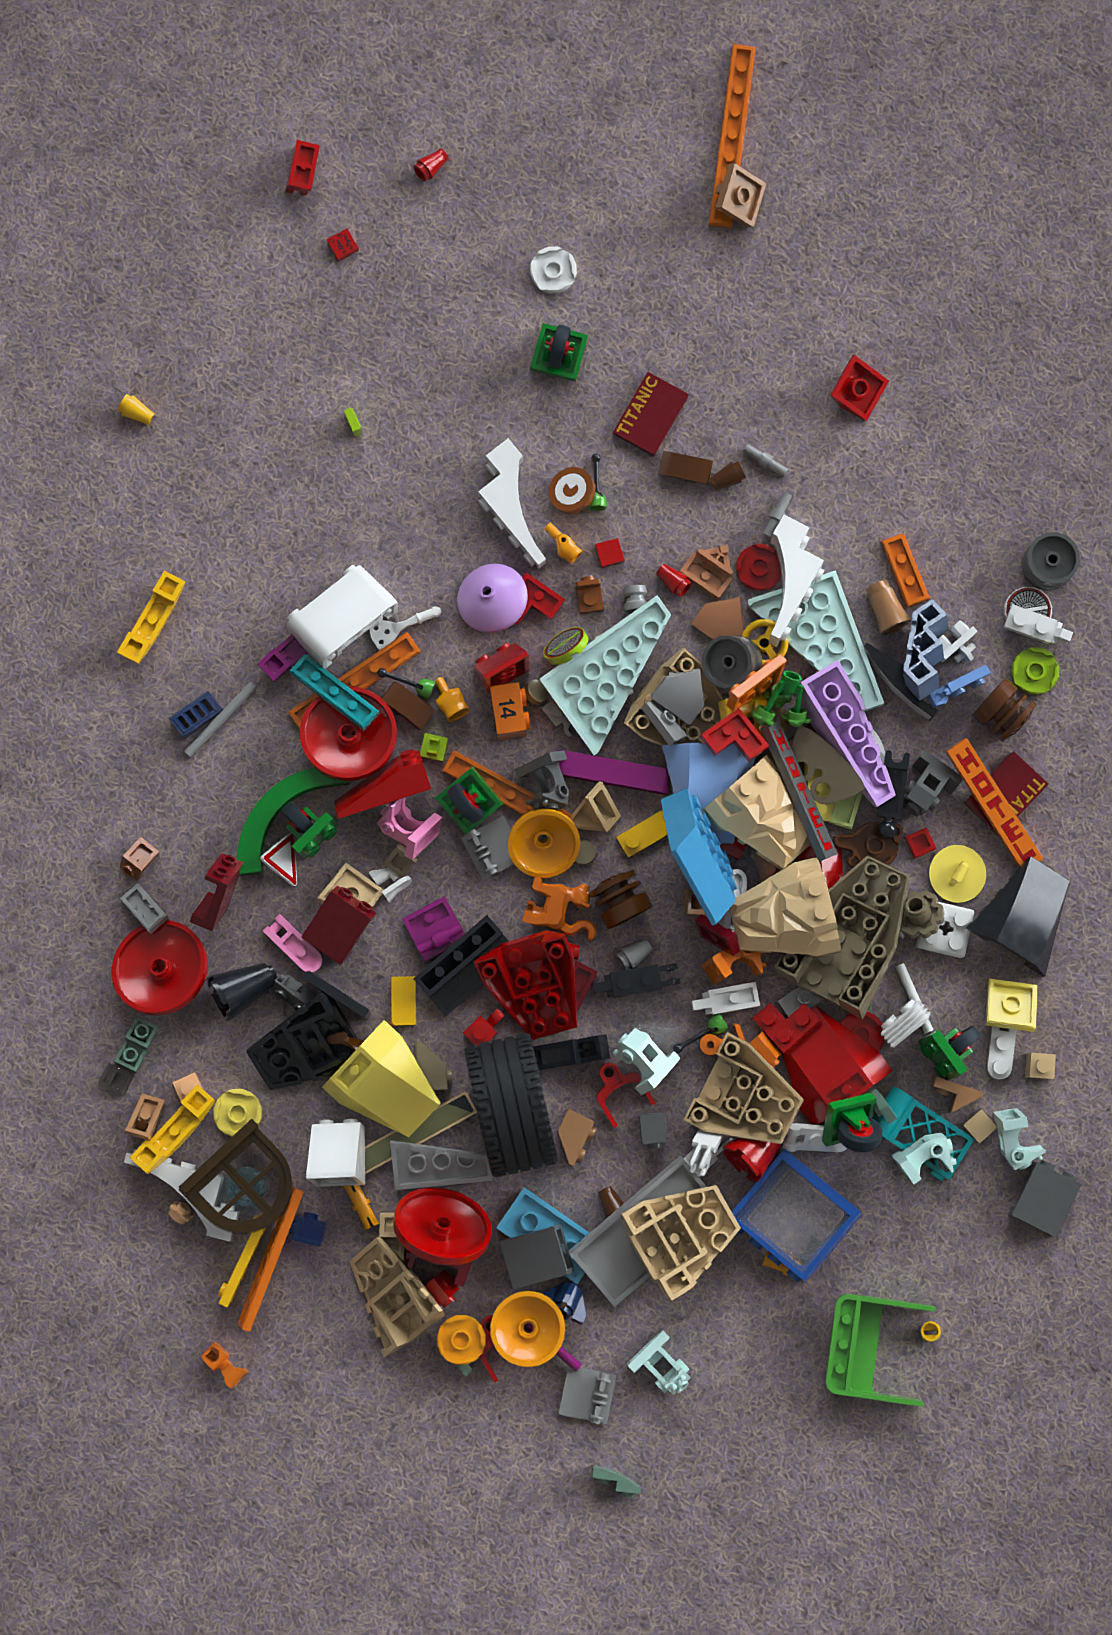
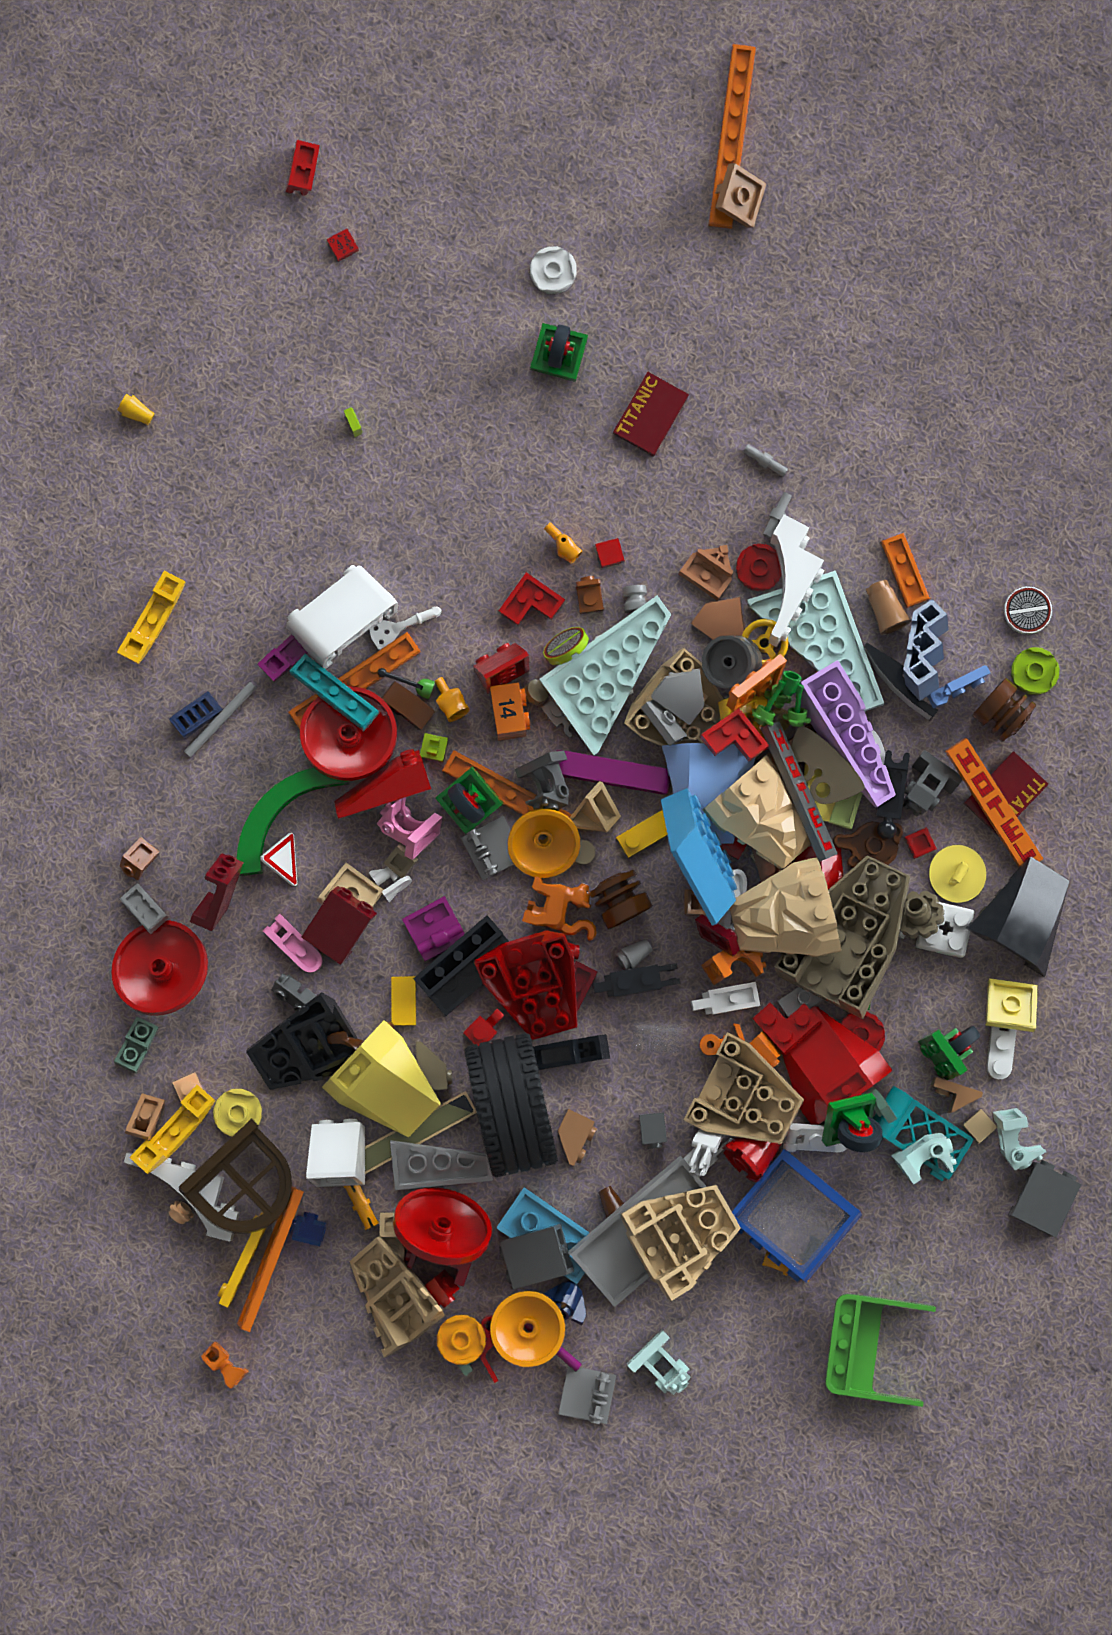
clear smoke slope [98,1063,134,1097] -> none
black cone [206,963,277,1021] -> none
clear light blue gear [226,1167,266,1206] -> none
green plate [281,802,339,860] -> none
black tile [303,971,371,1021] -> none
red cone [413,148,449,181] -> none
lavender dish [457,564,528,633] -> none
white arch [478,438,546,569] -> none
dark orange tile [548,467,596,514] -> none
hinge [588,453,607,511] -> none
sand green slope [592,1465,641,1498] -> none
red piece [596,1062,656,1128] -> none
light aqua tile [612,1028,681,1095] -> none
red cone [656,564,692,597] -> none
reddish brown slope [658,451,713,484] -> none
hinge [673,1014,728,1054] -> none
reddish brown cone [709,461,746,491] -> none
red slope [830,355,889,421] -> none
white brick [881,999,931,1047] -> none
white bar [895,963,933,1033] -> none
yellow hinge [920,1321,941,1342] -> none
white hips [939,620,978,663] -> none
white hinge [1003,604,1073,644] -> none
dark grey wheel [1022,532,1080,590] -> none
tan brick [1025,1053,1056,1079] -> none

